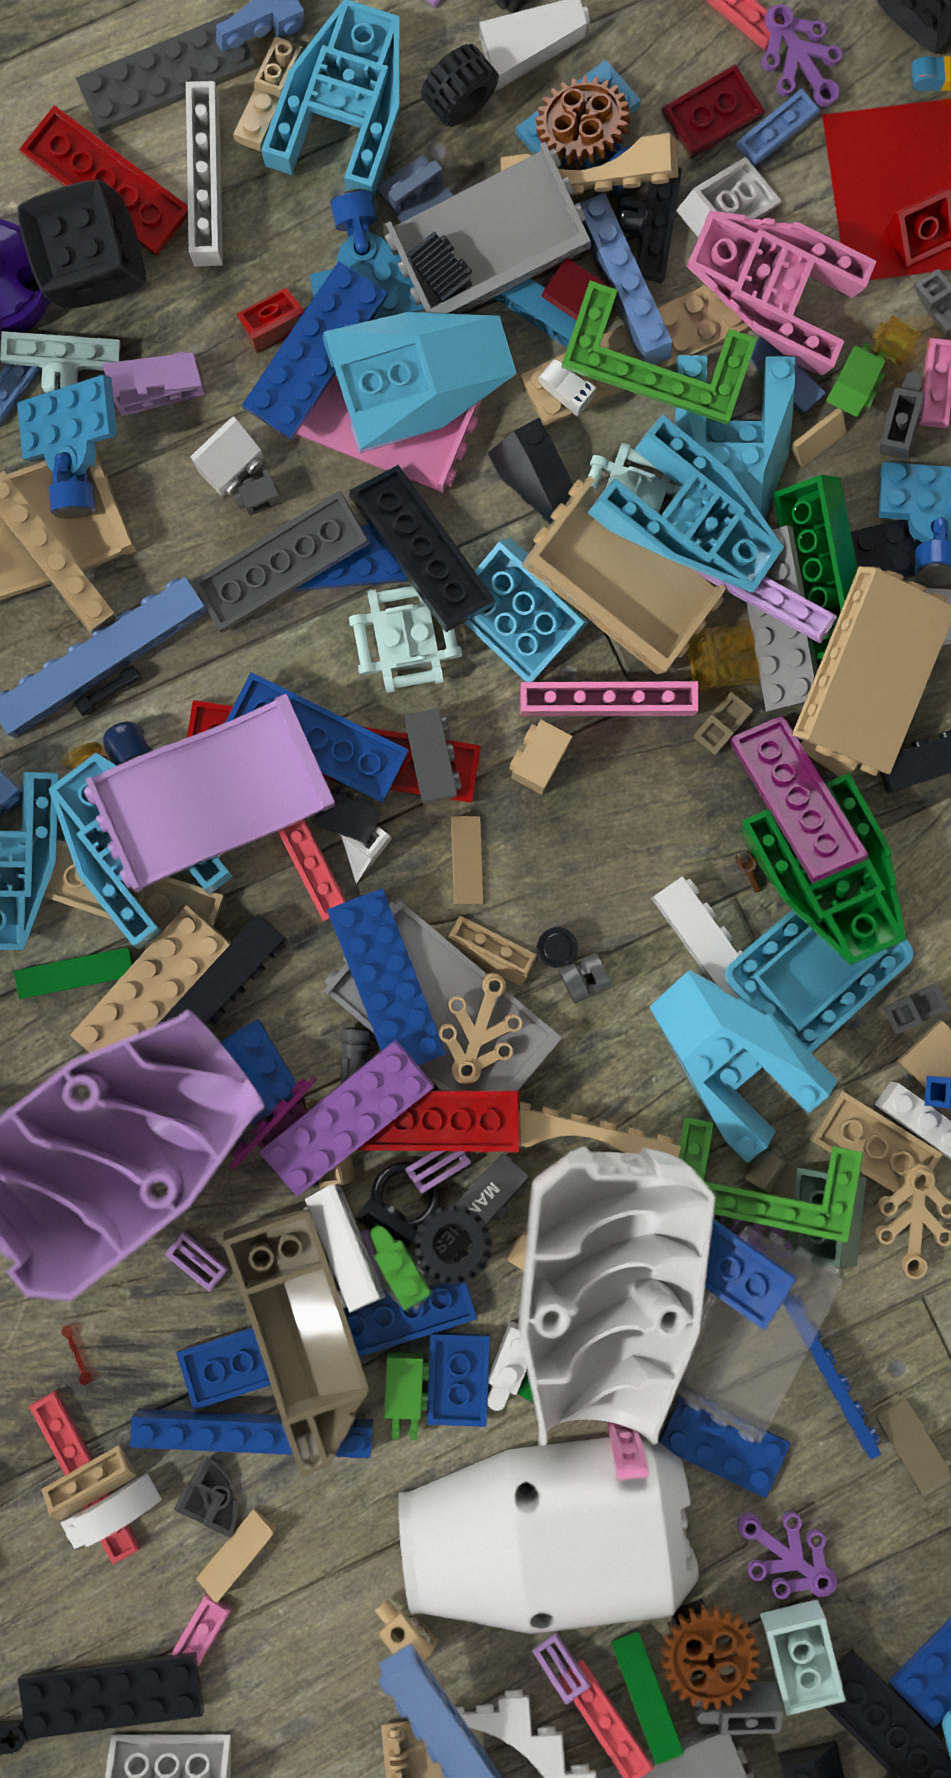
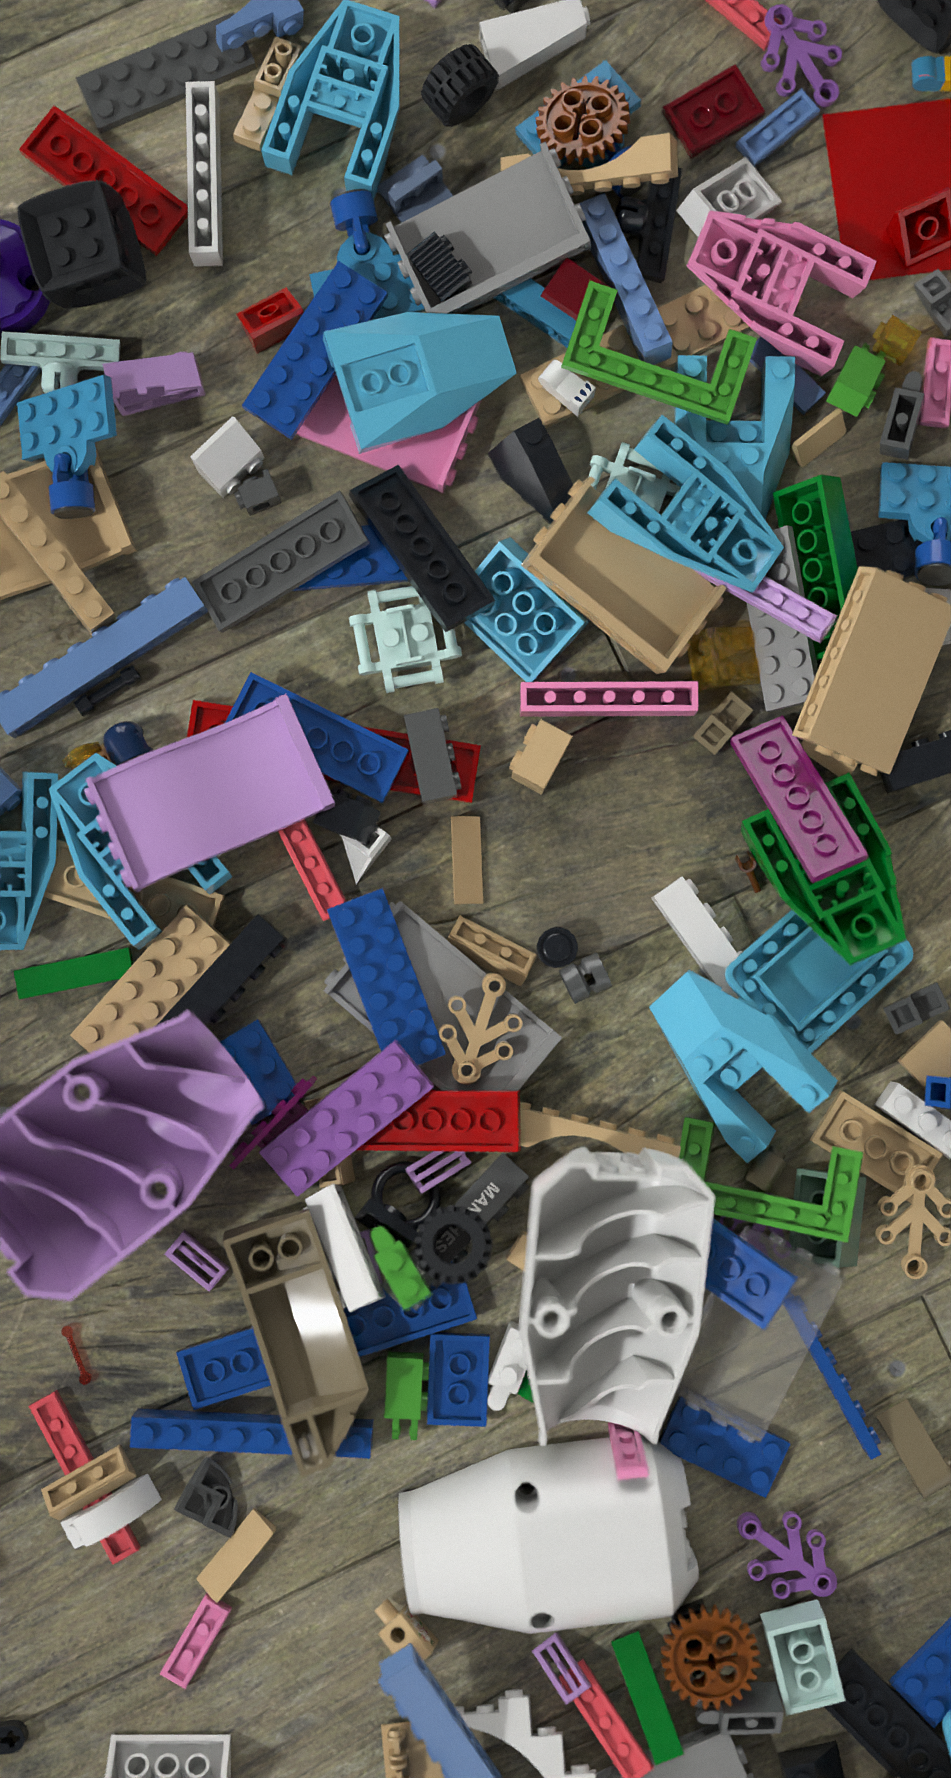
black plate [18,1651,204,1740] -> none
dark grey axle [340,1027,371,1084] -> none

